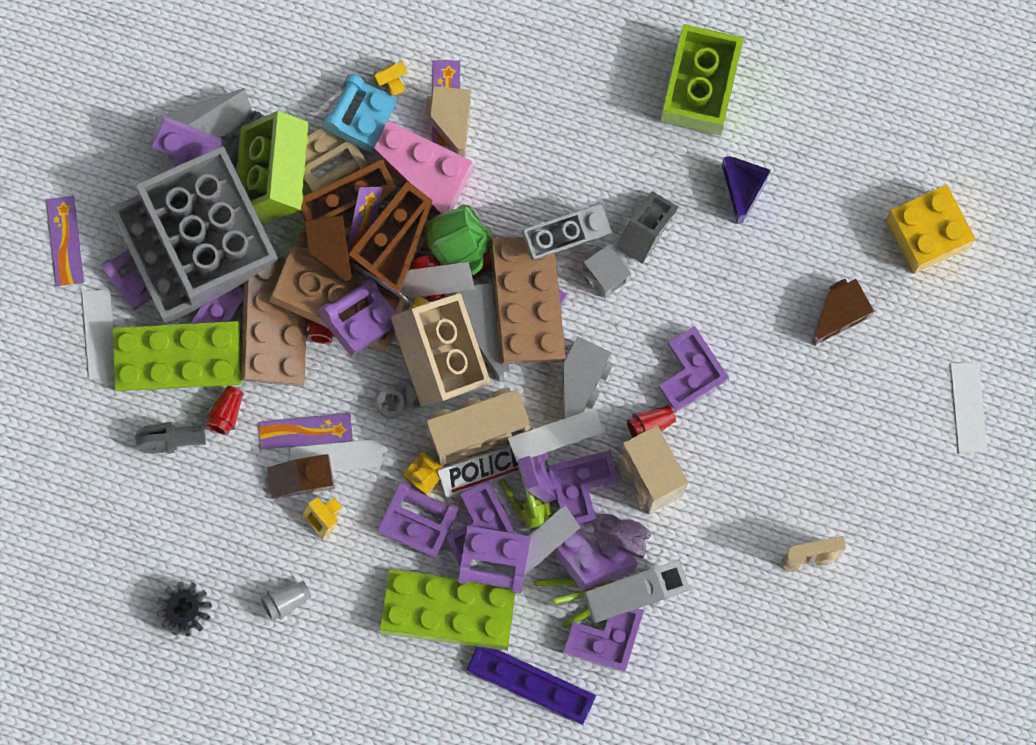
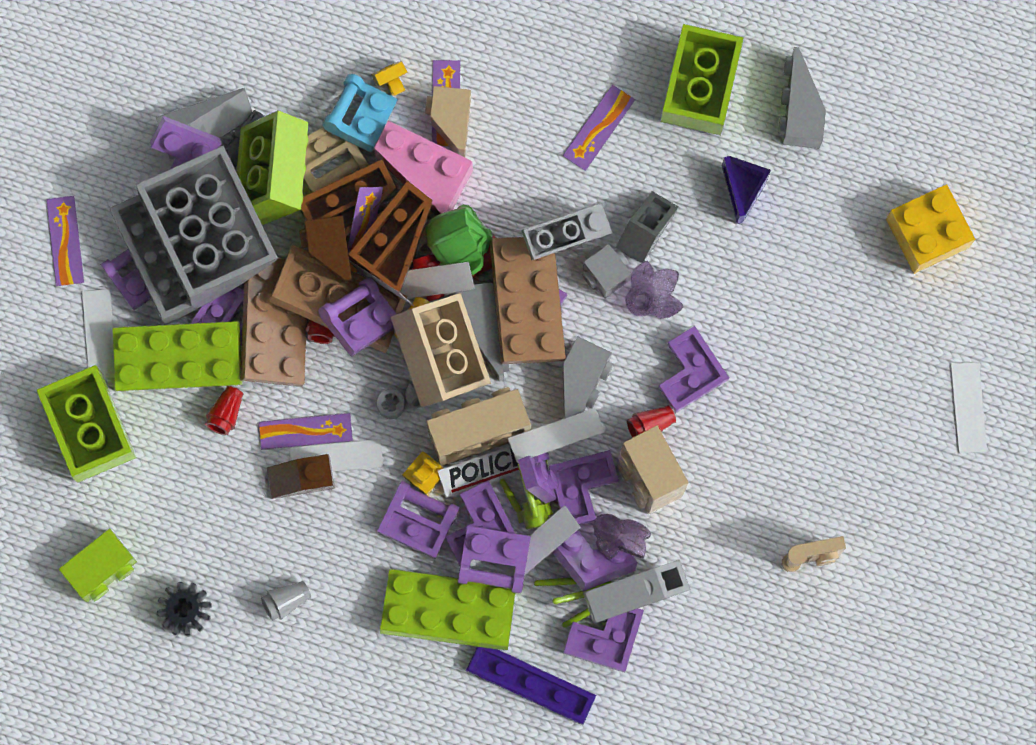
dark grey arm [135,422,206,454] -> none
yellow tile [302,497,343,539] -> none
reddish brown slope [812,279,874,346] -> none
none -> lime brick [37,365,137,483]
none -> lime brick [59,528,137,602]
none -> medium lavender sticker [563,84,636,171]
none -> clear purple plate [625,261,683,319]
none -> light grey slope [778,47,826,149]

